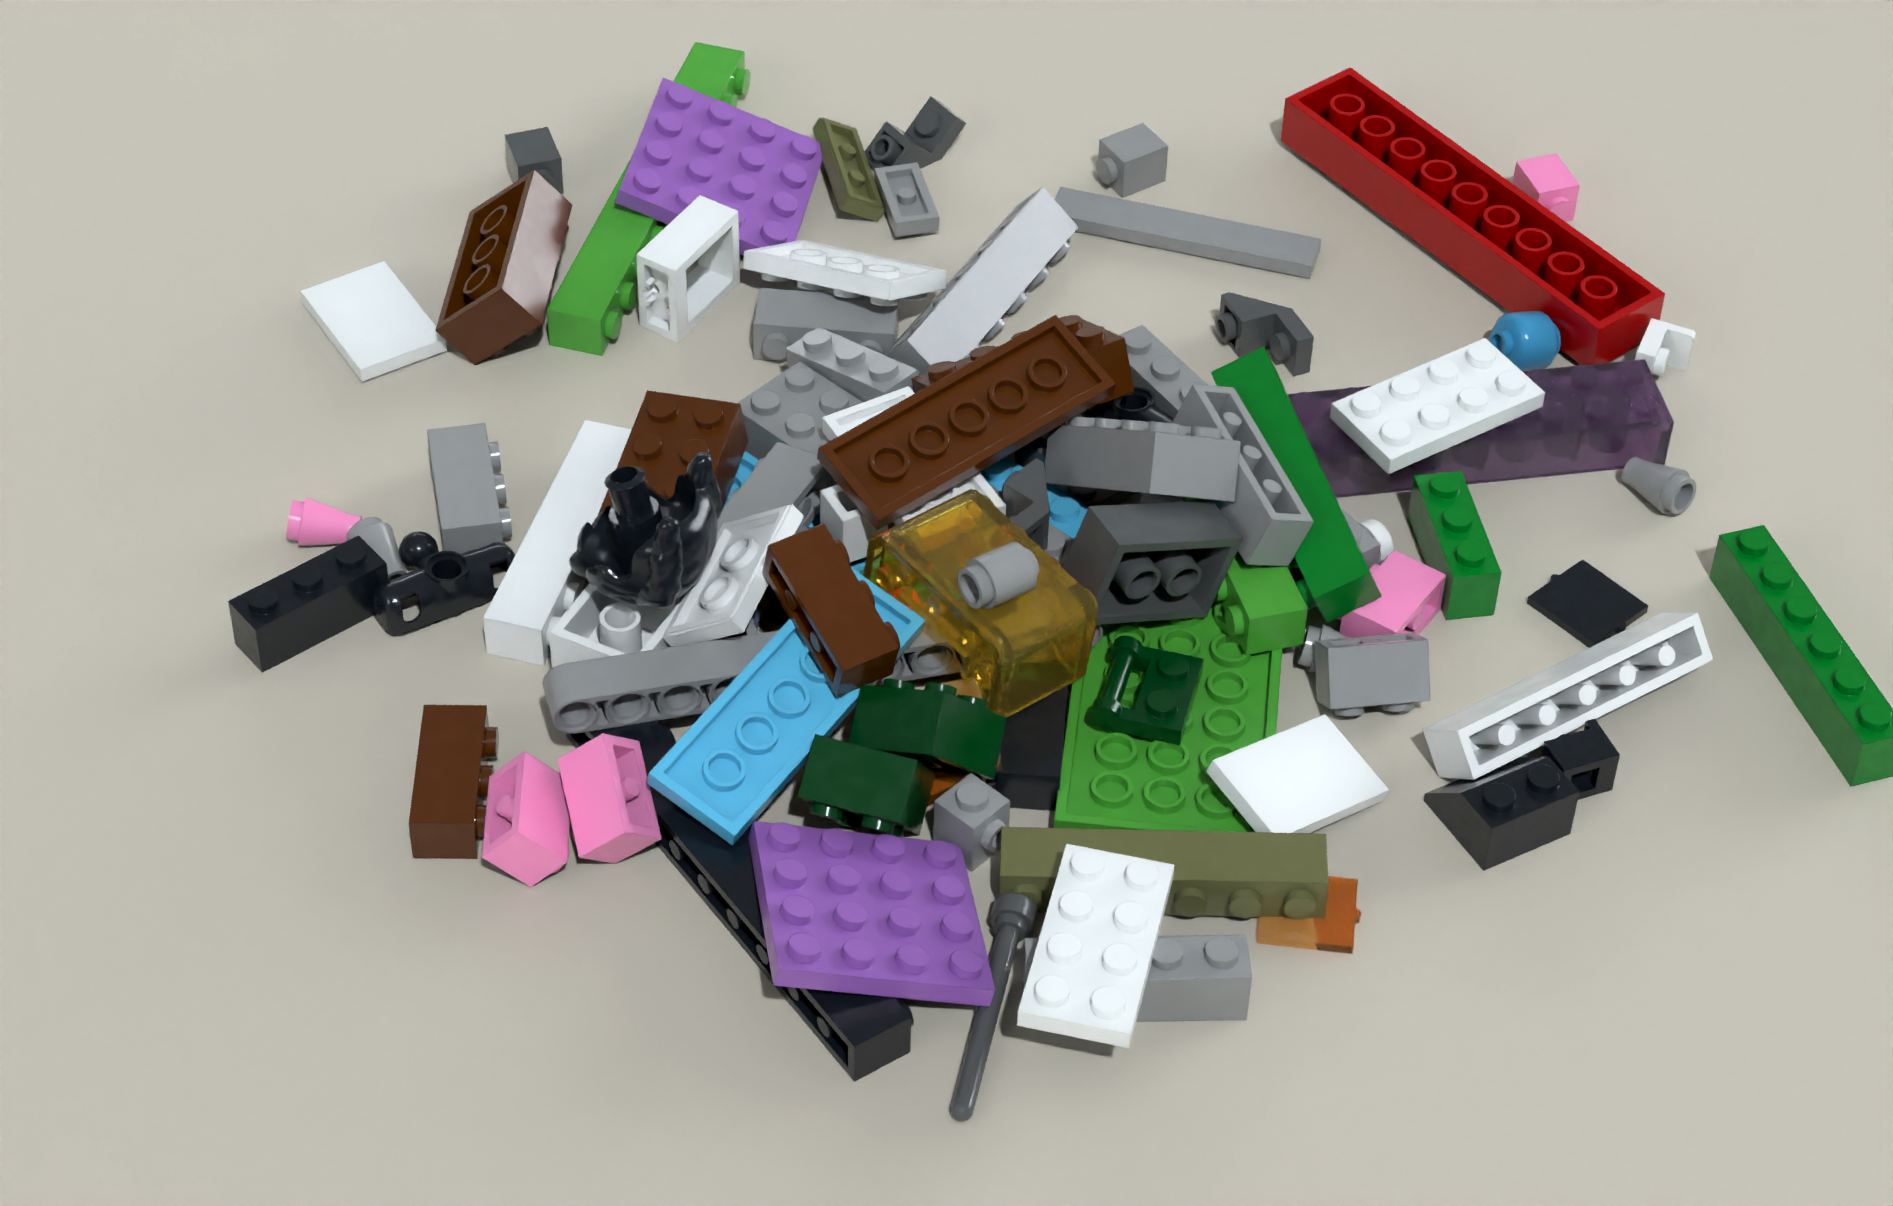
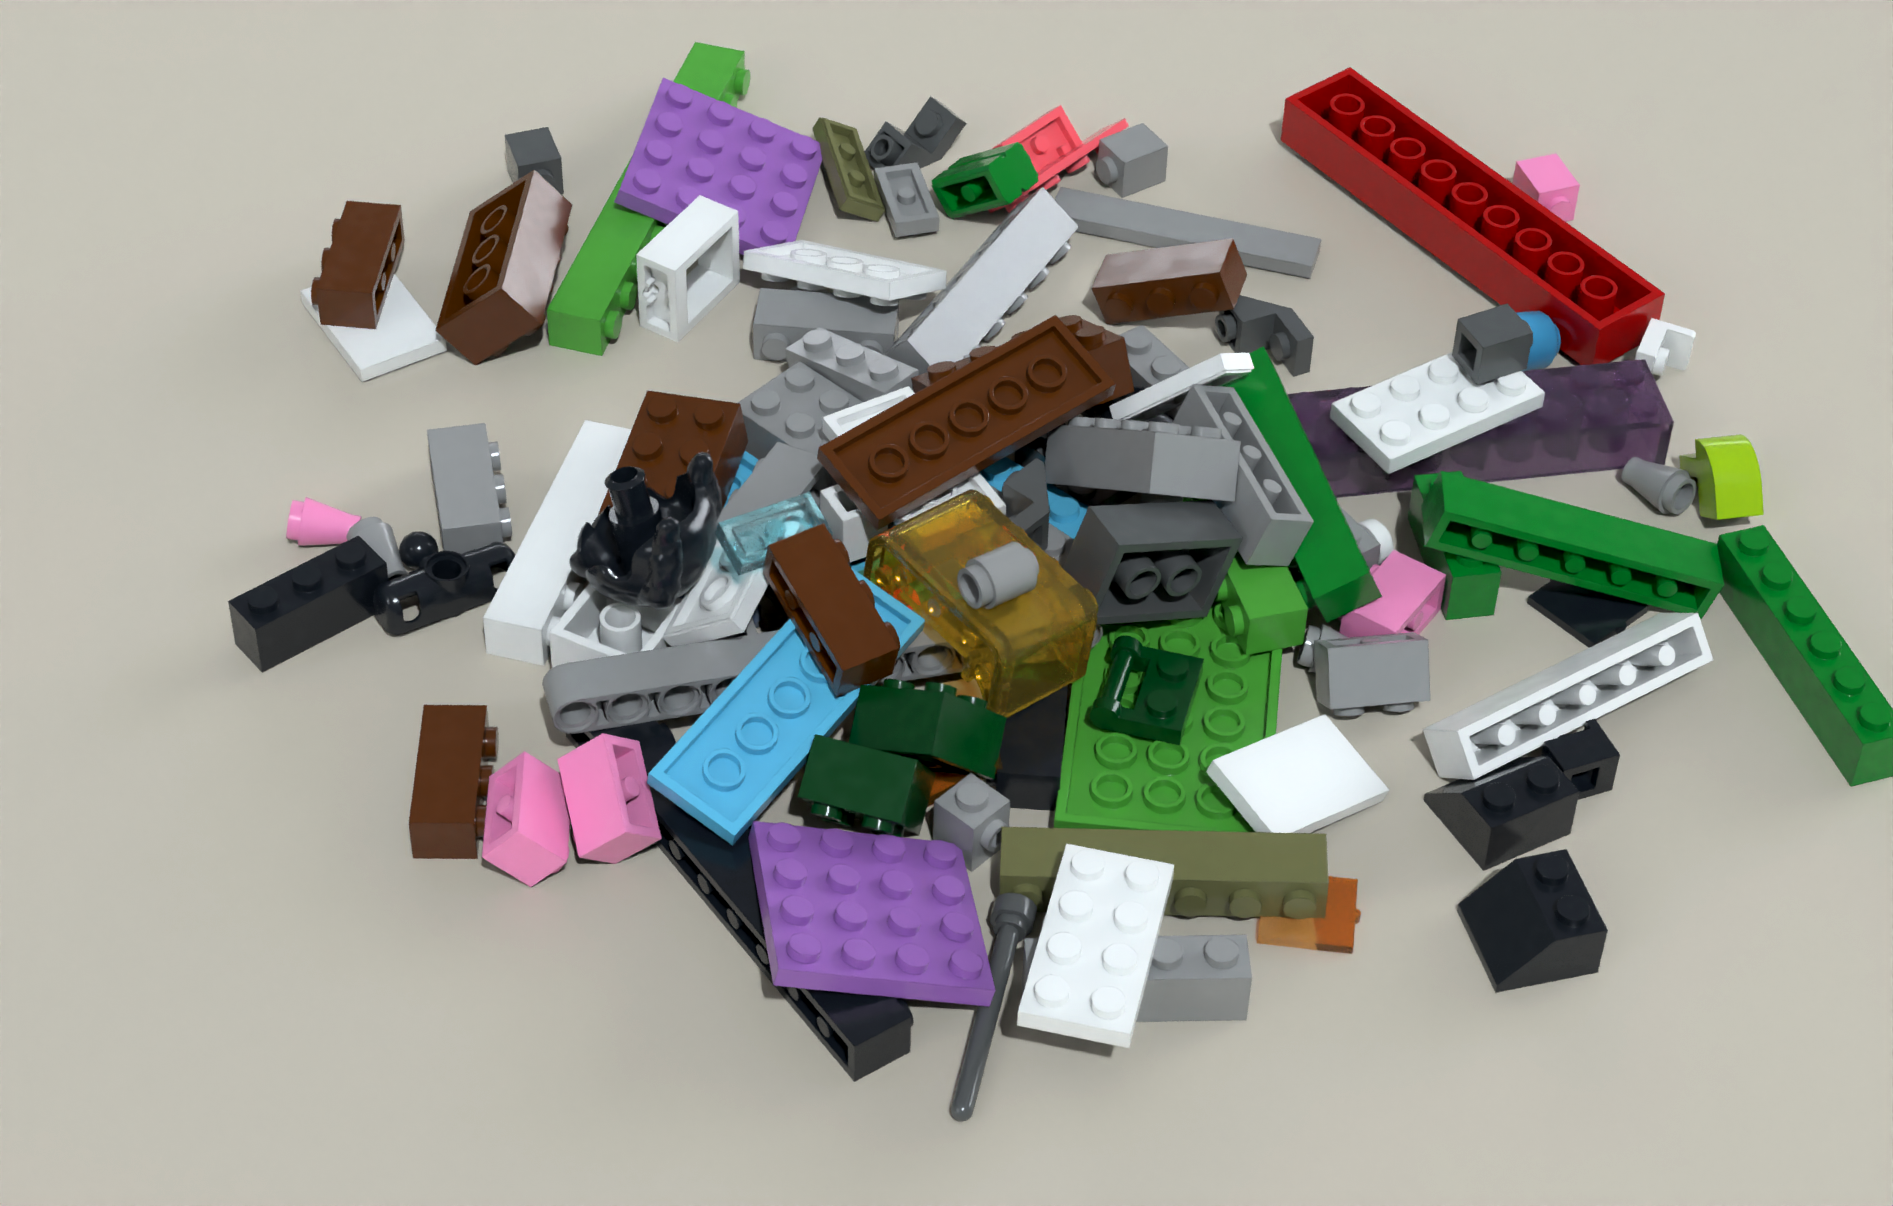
none -> reddish brown brick [311,201,405,329]
none -> clear light blue plate [715,492,834,576]
none -> green brick [931,142,1039,219]
none -> coral bracket [988,105,1129,213]
none -> reddish brown brick [1091,238,1247,324]
none -> white tile [1109,353,1254,422]
none -> green brick [1421,470,1724,619]
none -> dark grey brick [1452,303,1533,385]
none -> black slope [1457,849,1608,993]
none -> lime brick [1679,434,1764,520]

